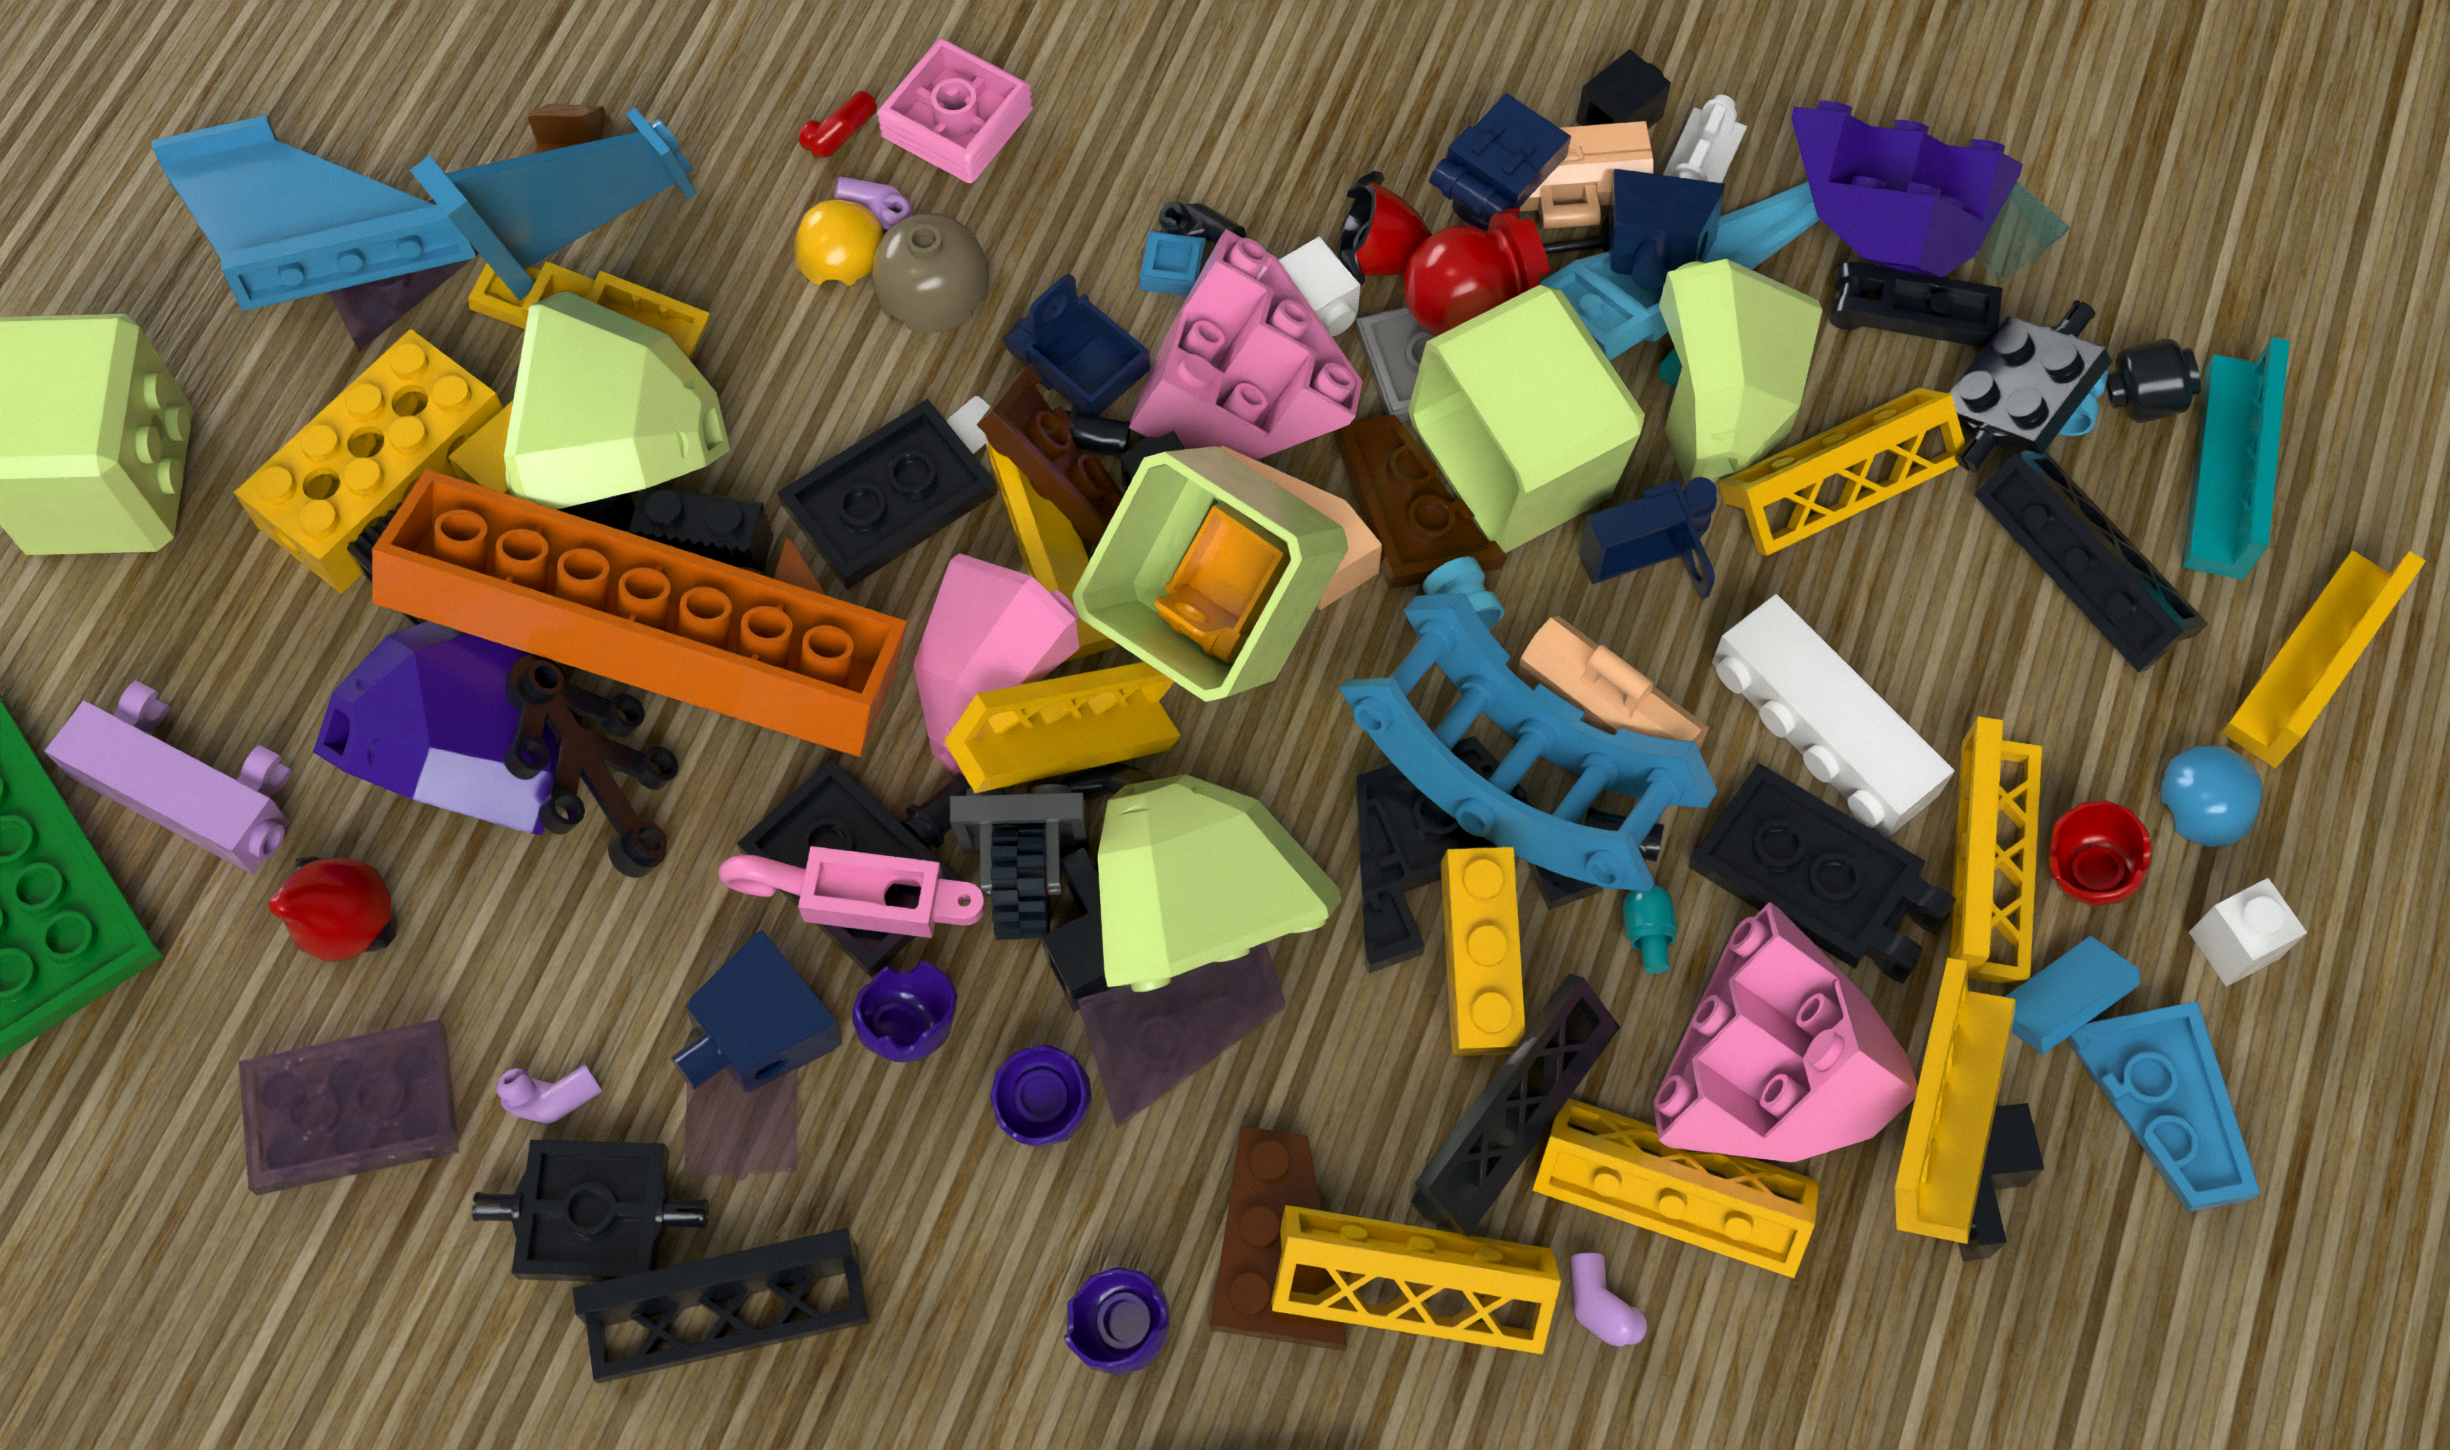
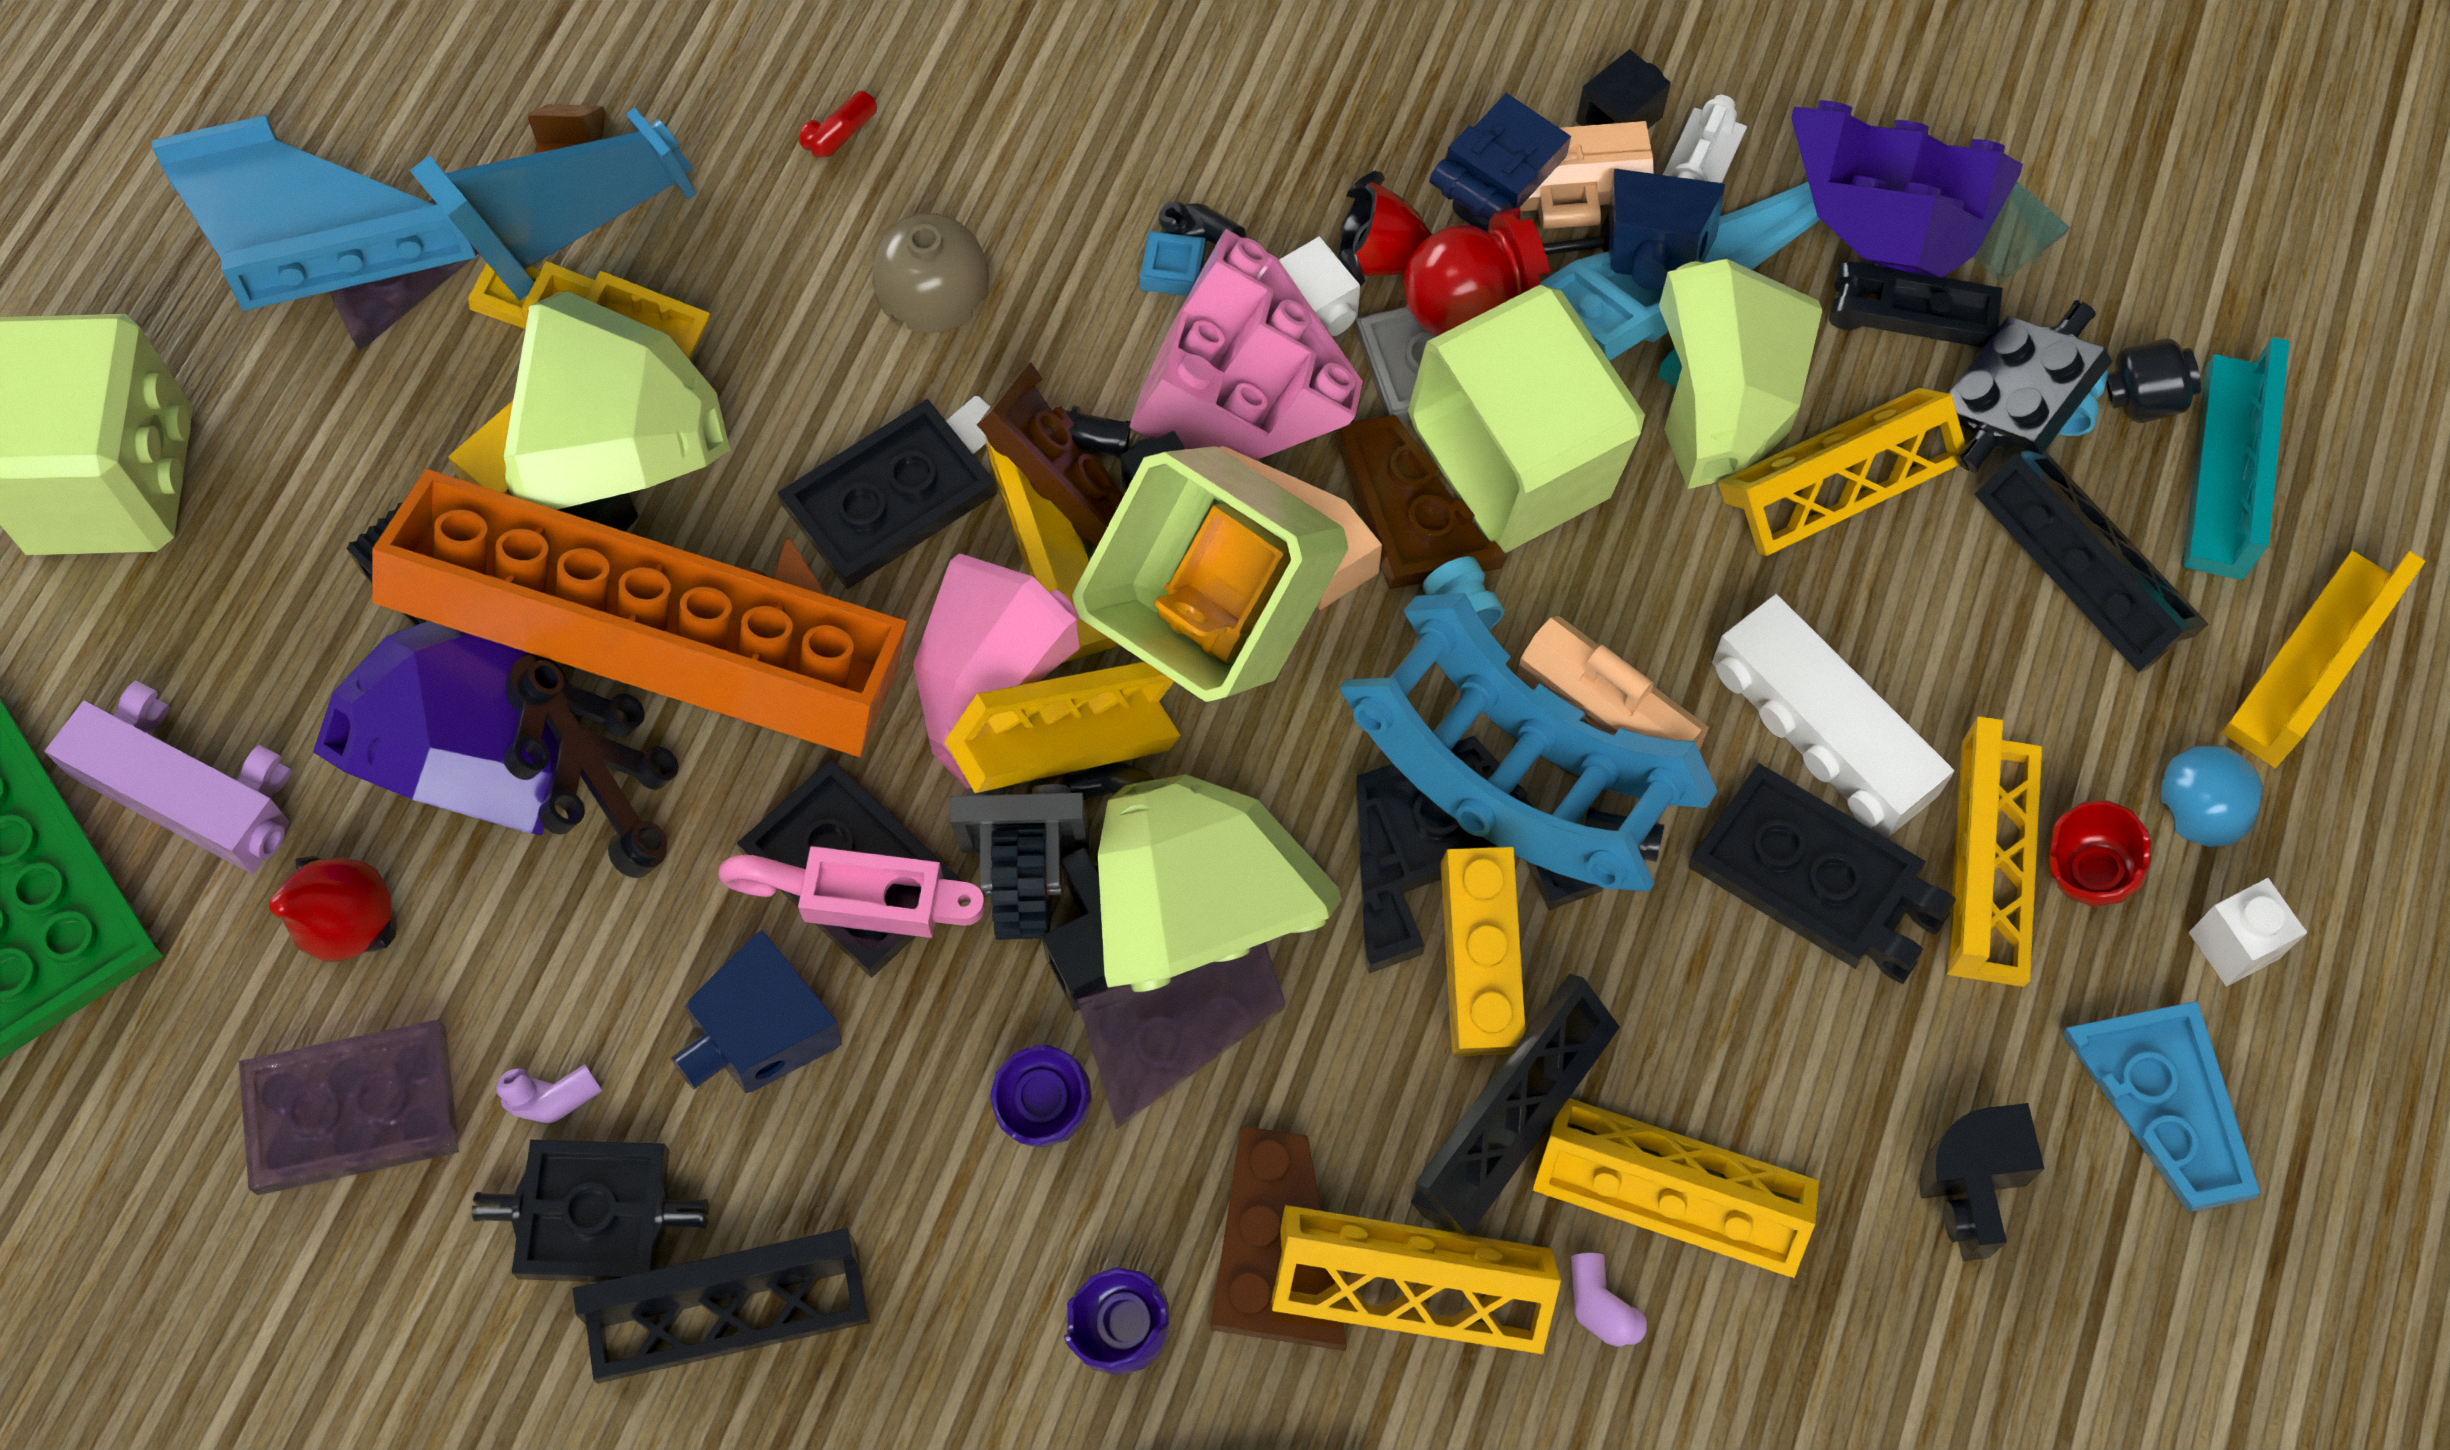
yellow brick [234,329,503,594] -> none
black brick [629,485,773,573] -> none
piece [685,1066,798,1181] -> none
yellow hair [793,200,884,286] -> none
lavender arm [834,176,912,231] -> none
dark purple hair [852,961,958,1062] -> none
bright pink brick [877,38,1033,183] -> none
black pin [900,772,971,848] -> none
dark blue piece [1003,274,1150,416] -> none
dark blue piece [1579,477,1717,599] -> none
teal cylinder [1622,884,1678,974] -> none
bright pink brick [1653,902,1918,1162] -> none
yellow fence [1895,958,2016,1244] -> none
dark azure tile [2005,935,2140,1055] -> none

